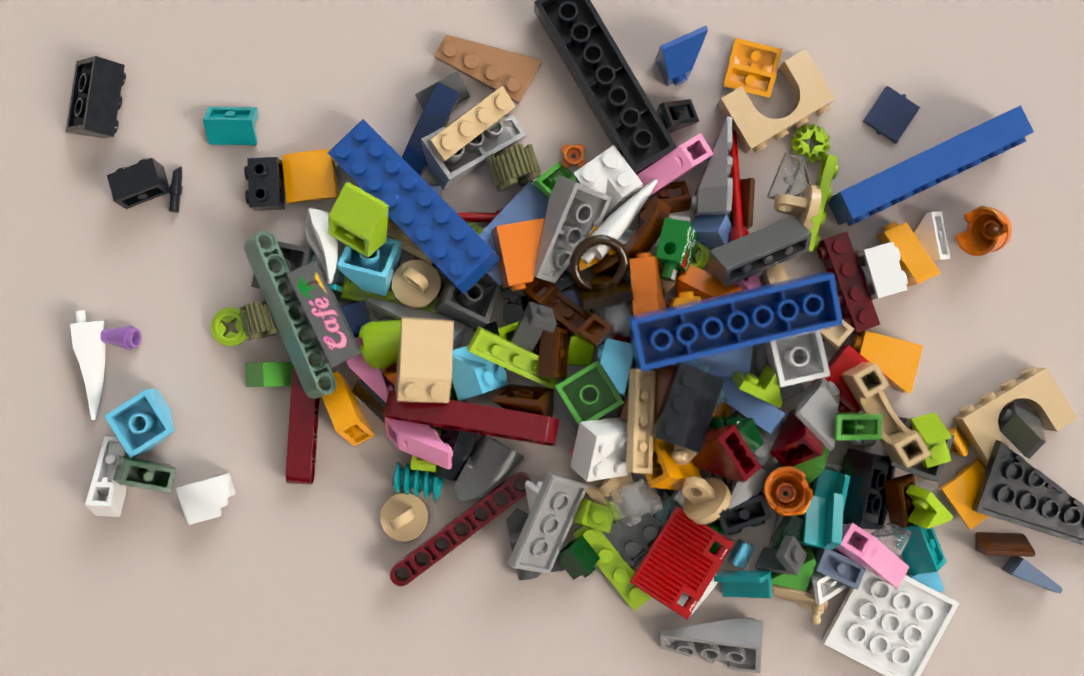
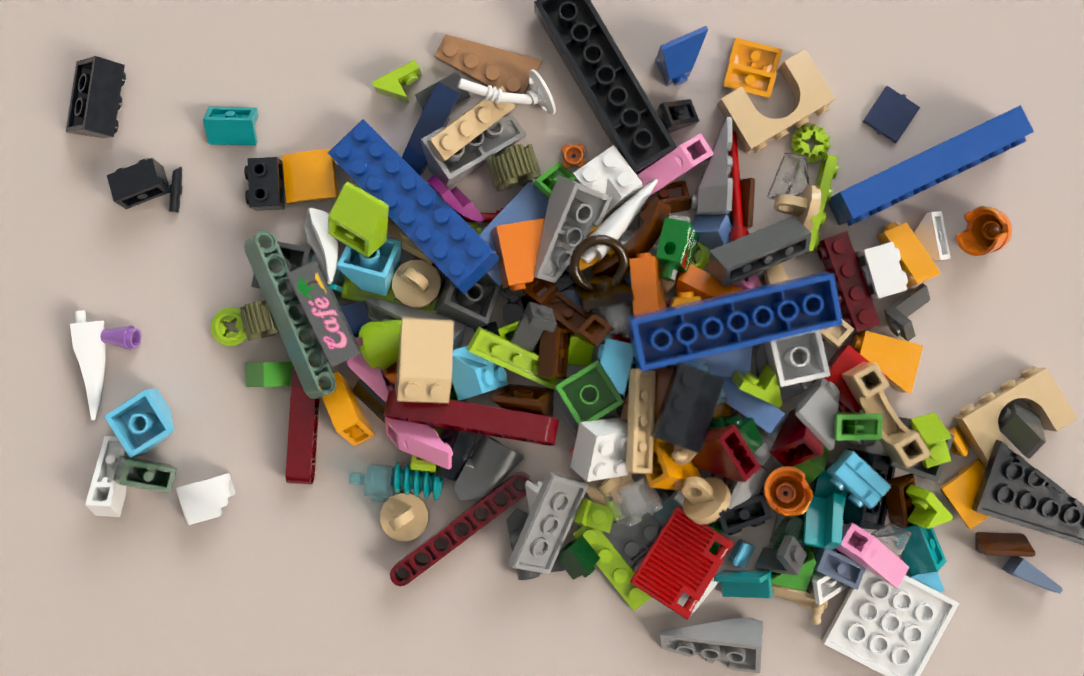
none -> clear light blue brick [349,464,395,502]
none -> lime slope [372,60,422,103]
none -> magenta slope [427,175,485,222]
none -> white dish [458,69,556,115]
none -> medium azure brick [827,450,891,509]
none -> dark grey bracket [884,283,930,341]

